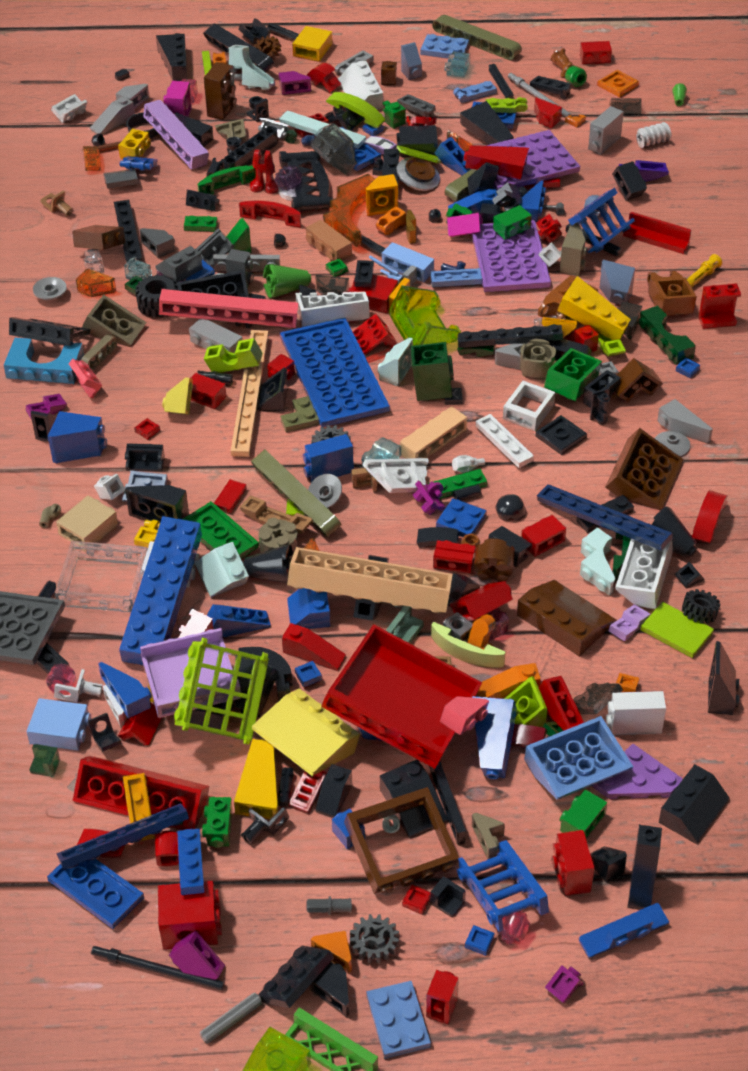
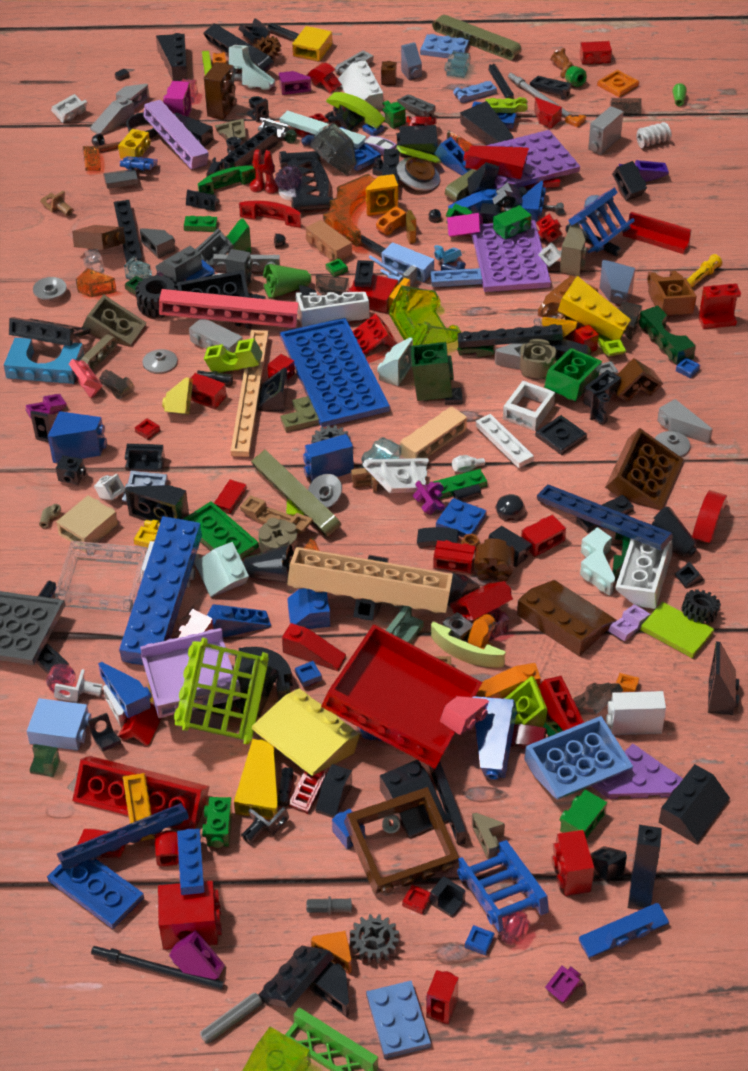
none -> black brick [56,455,87,485]
none -> clear smoke piece [99,369,135,400]
none -> light grey dish [143,349,177,374]
none -> dark azure bracket [434,245,462,263]

